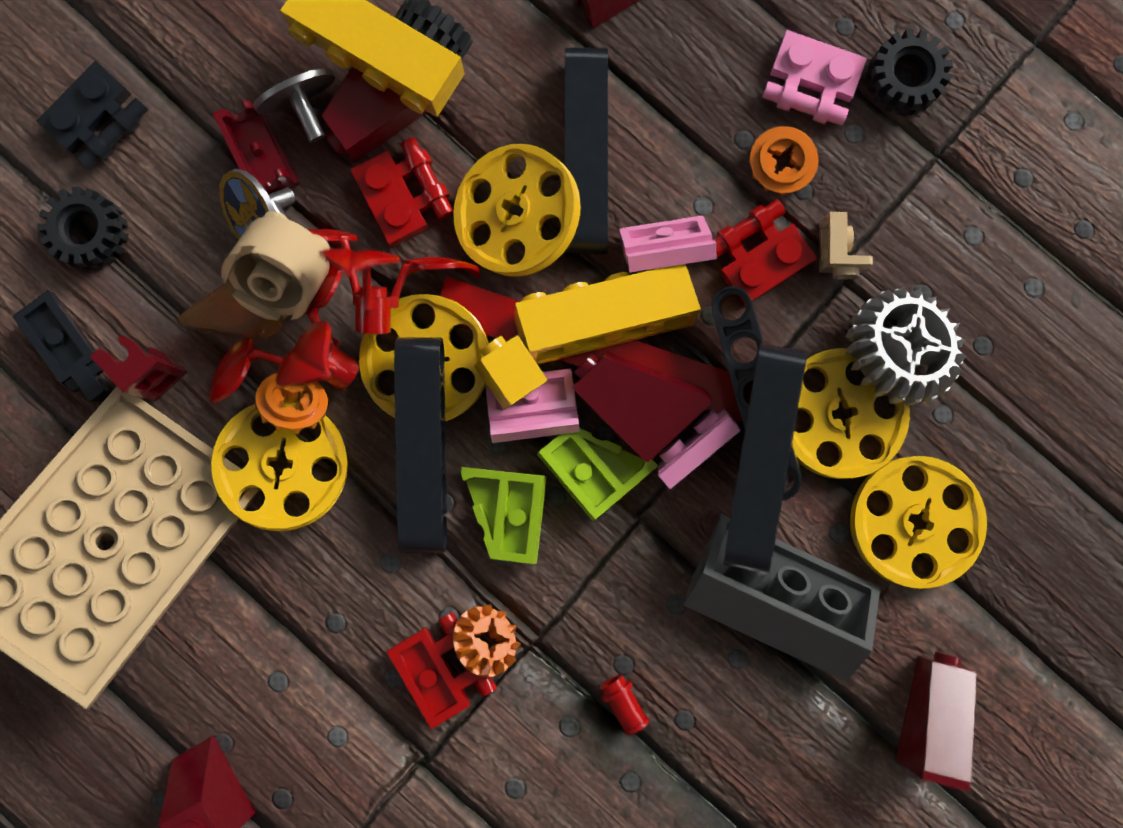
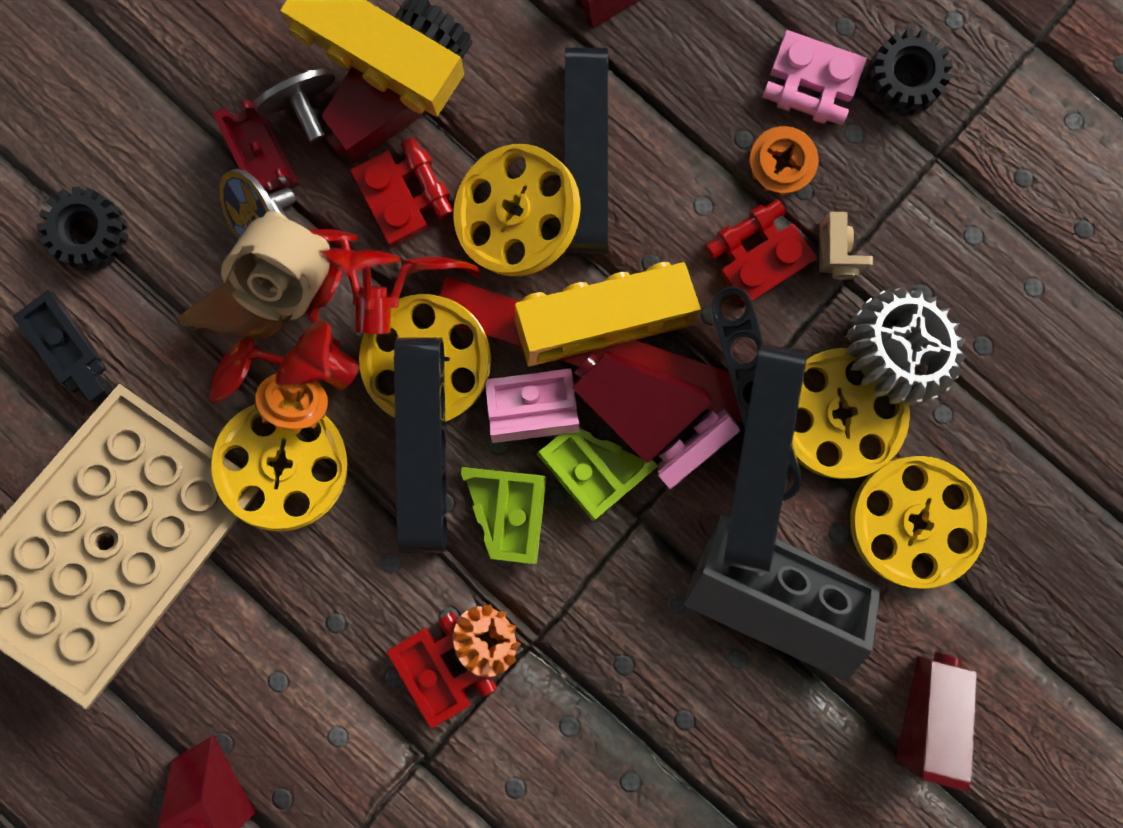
black plate [36,60,149,170] -> none
dark red hinge [90,336,188,401] -> none
yellow brick [474,335,548,410] -> none
red pin [599,674,649,736] -> none
bright pink plate [619,215,717,273] -> none

